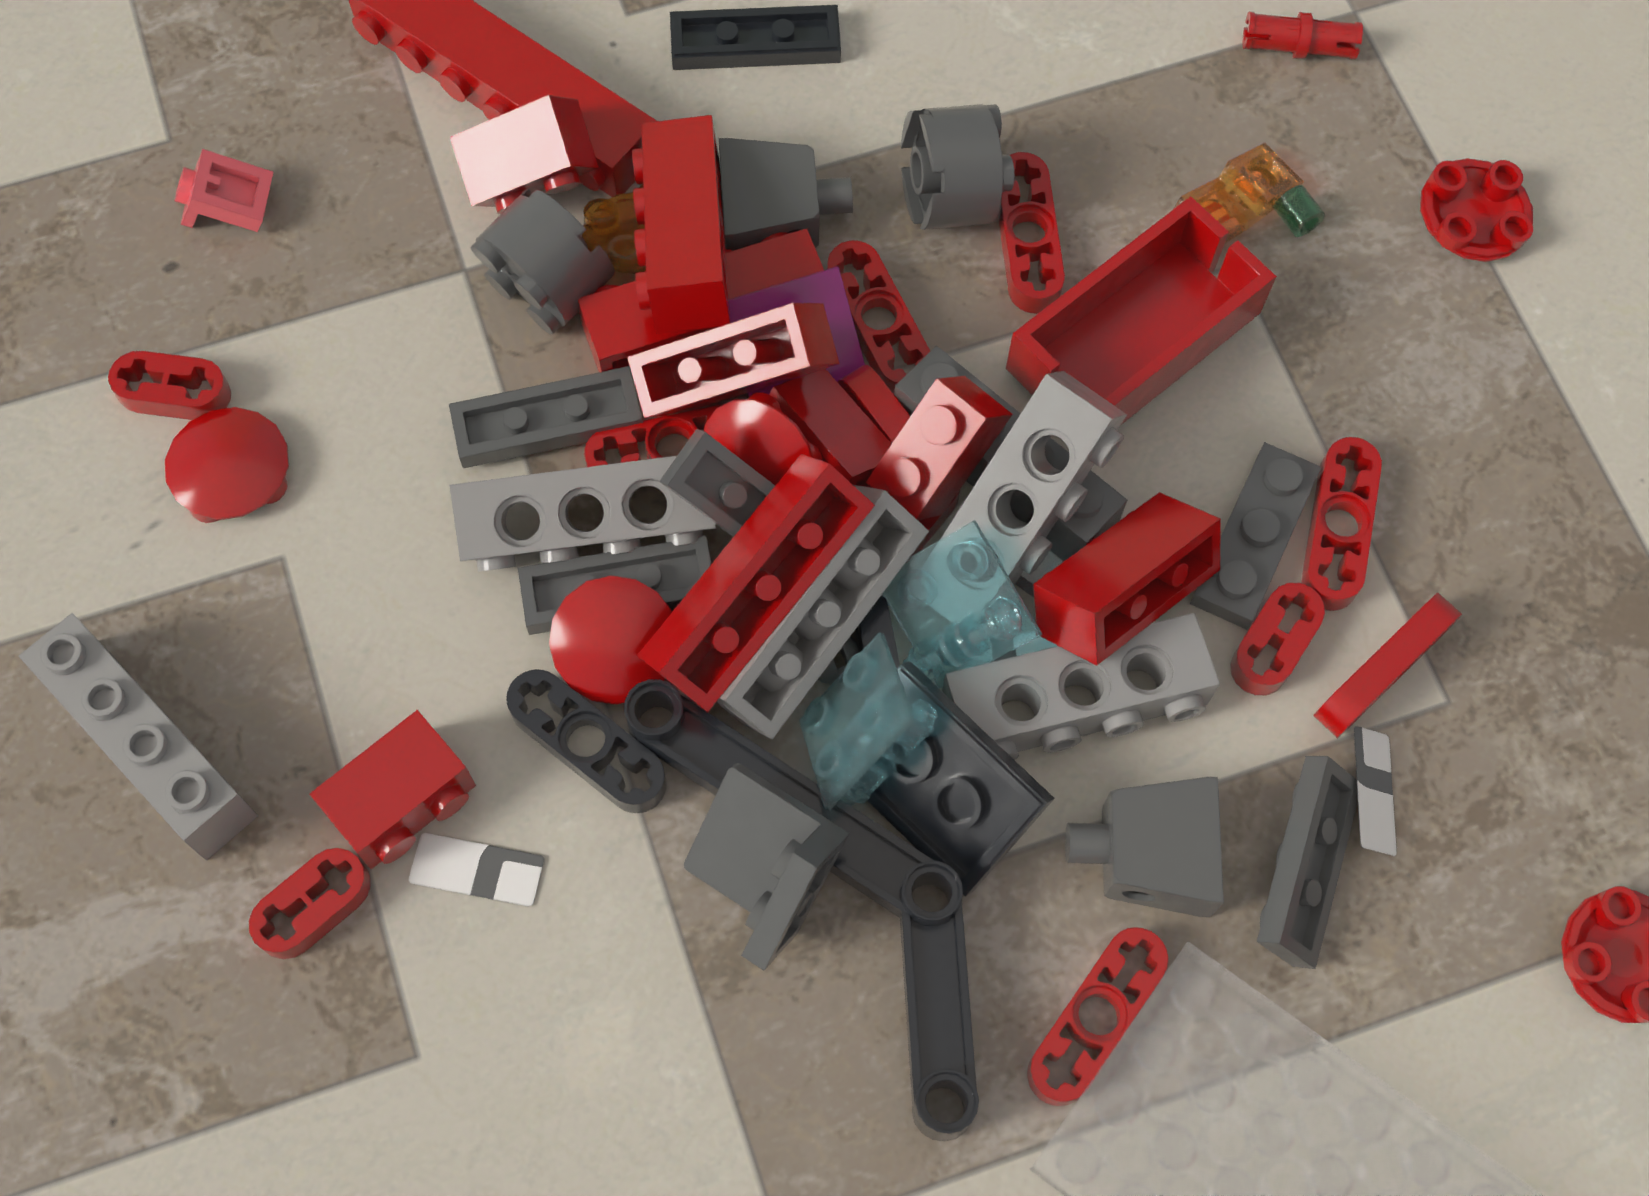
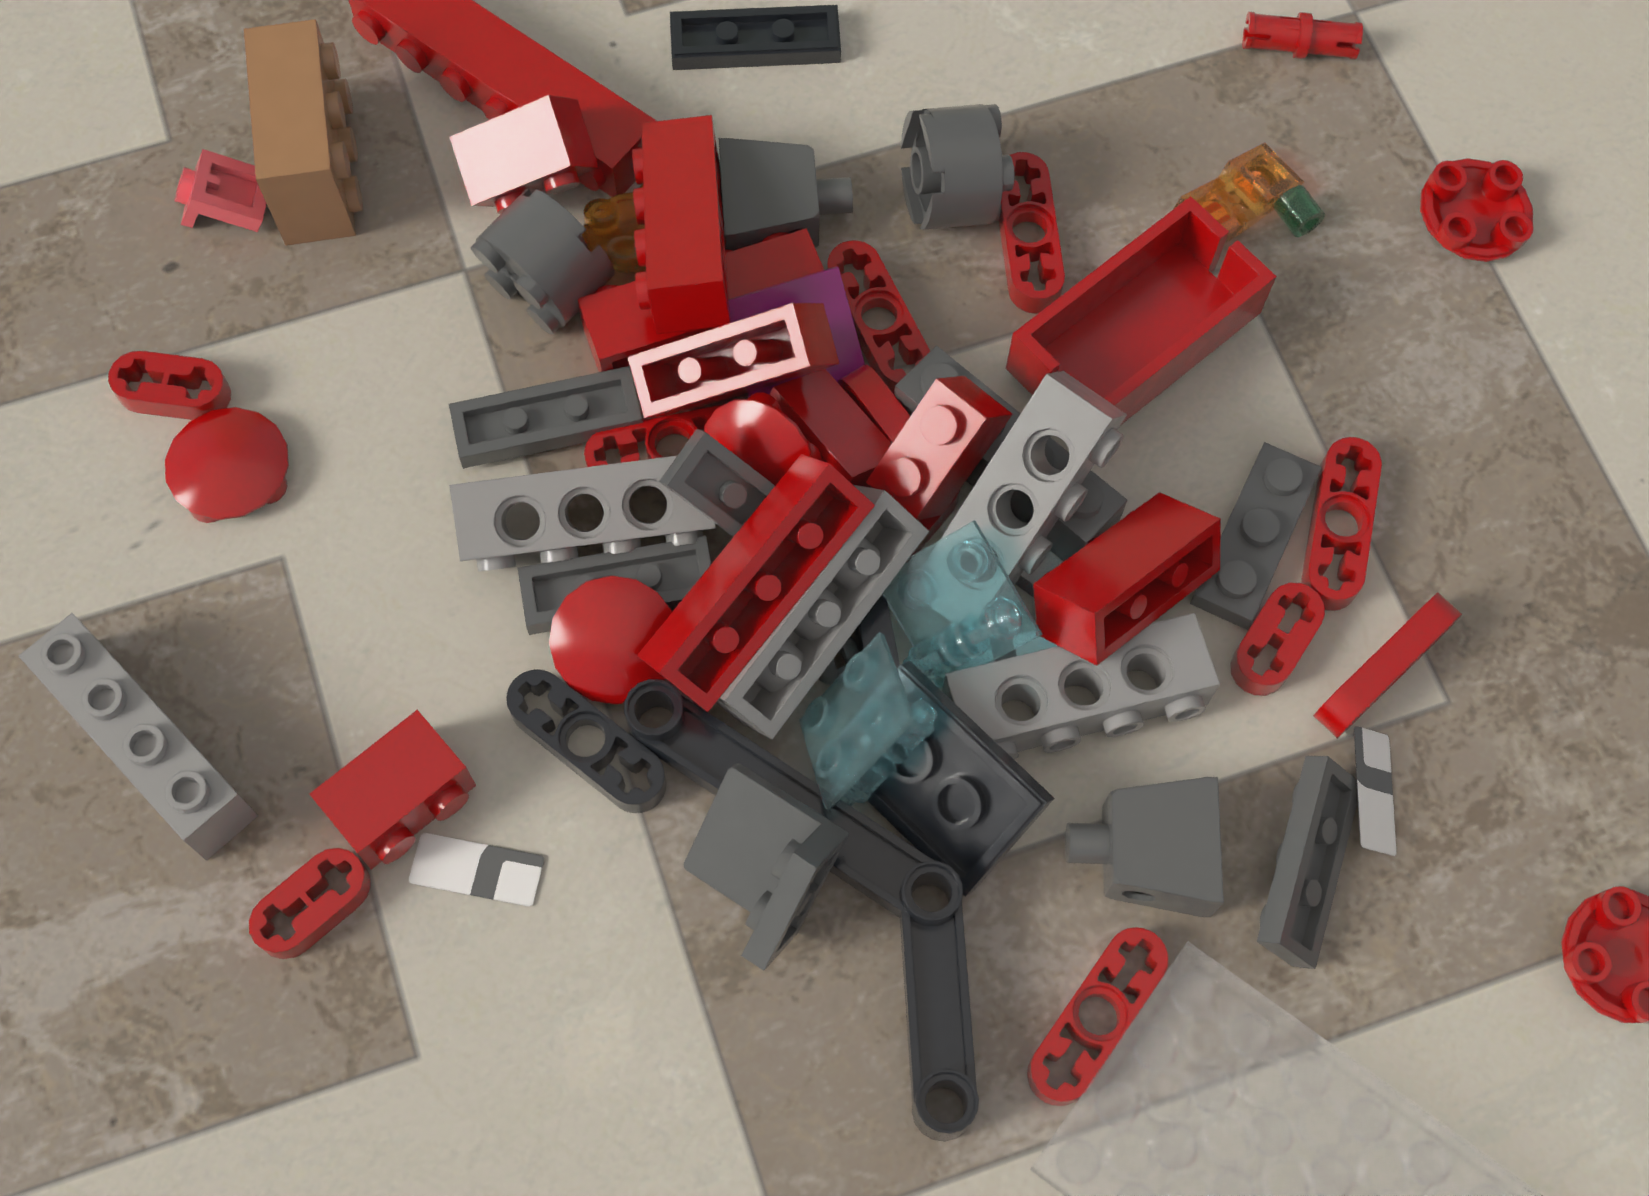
none -> medium nougat brick [244,19,363,246]

